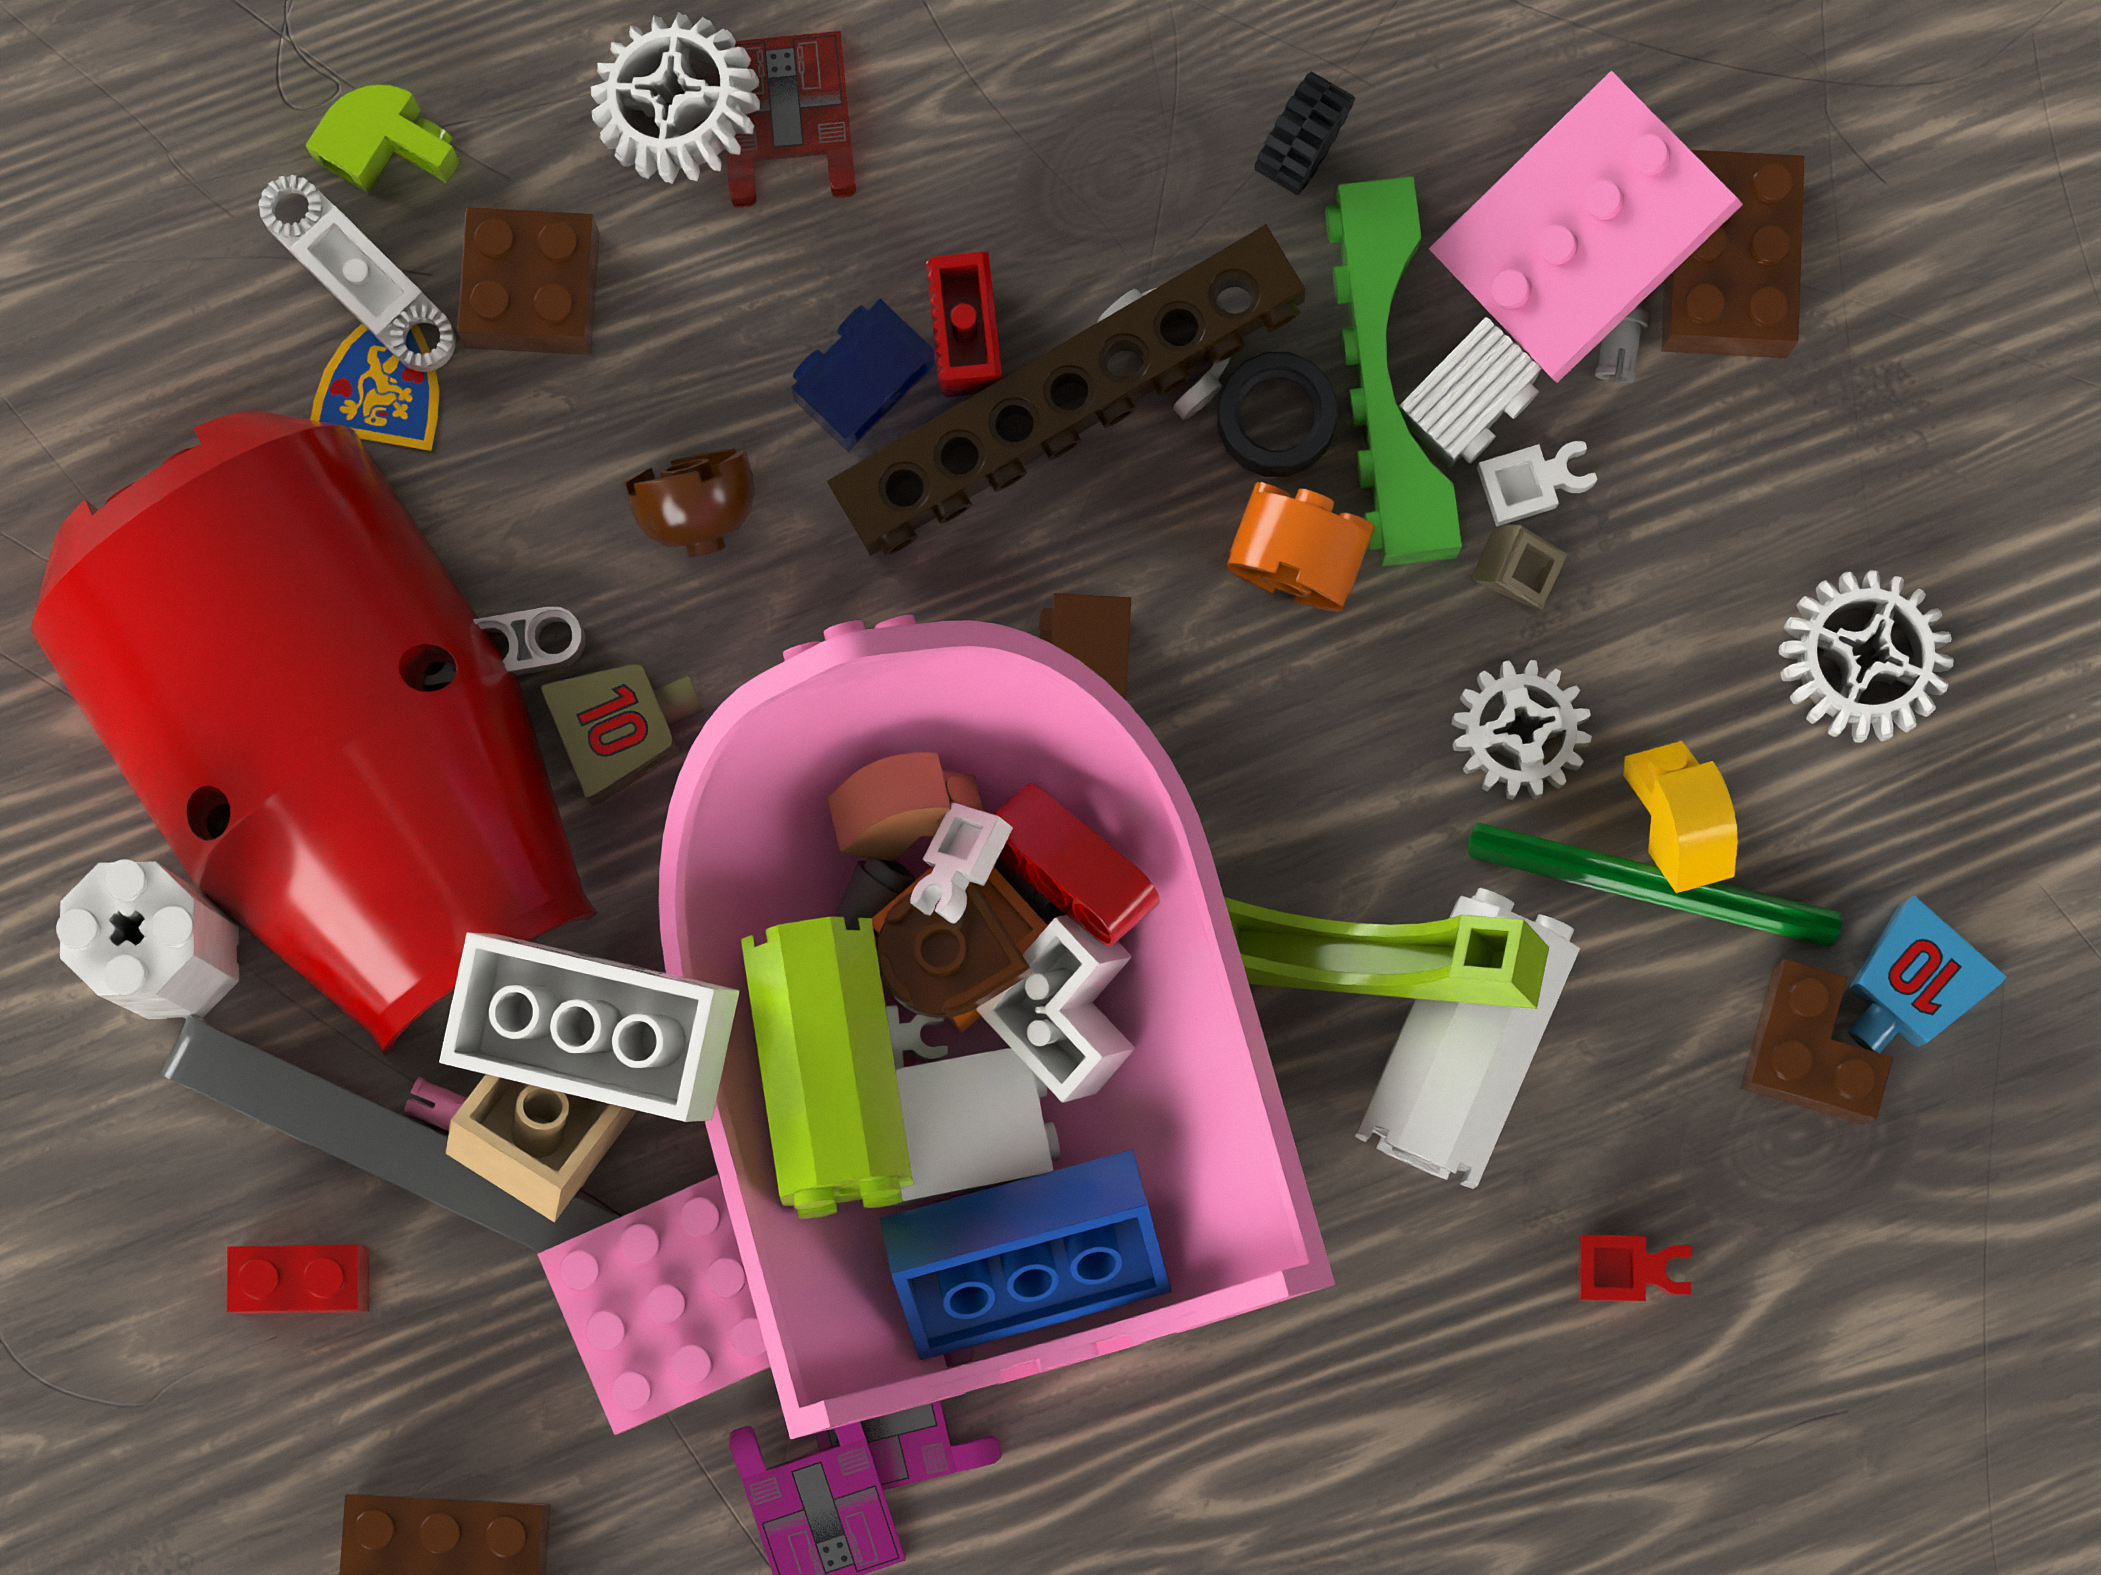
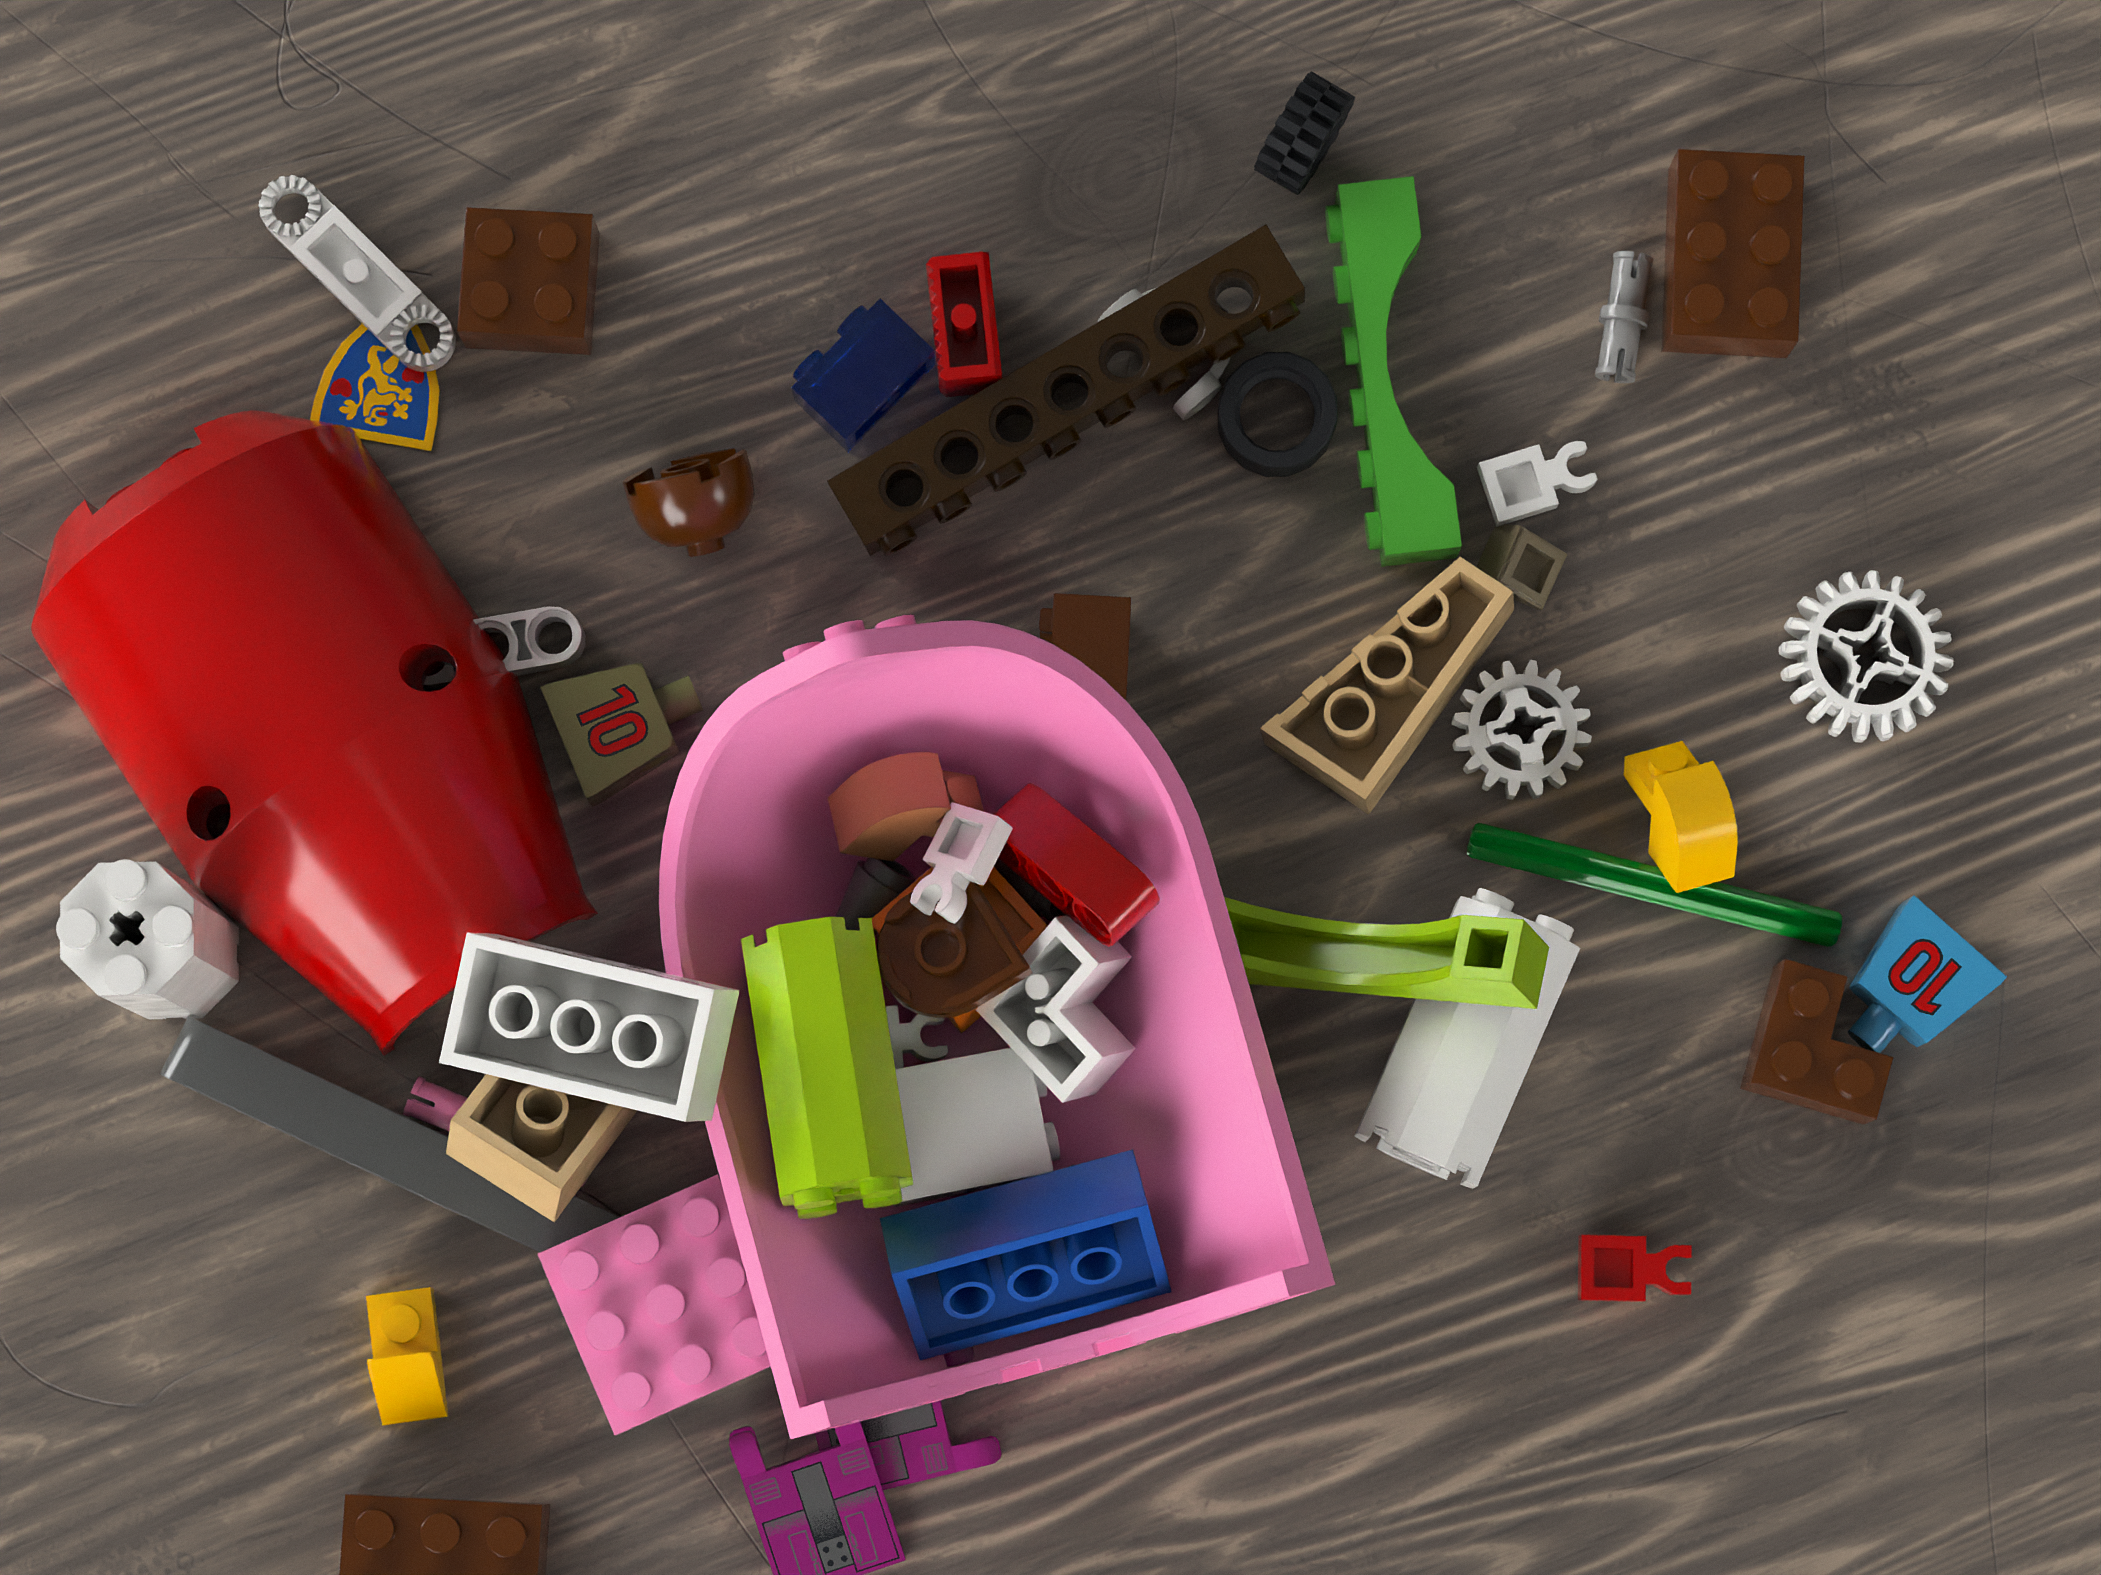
red brick [227,1244,369,1314] -> none
lime brick [305,85,460,194] -> none
white gear [591,12,760,184] -> none
clear red flag [719,31,856,208] -> none
orange brick [1227,482,1375,612] -> none
white brick [1398,317,1541,468] -> none
bright pink plate [1428,70,1743,383] -> none
none -> yellow slope [366,1287,448,1425]
none -> tan wedge [1260,557,1514,815]

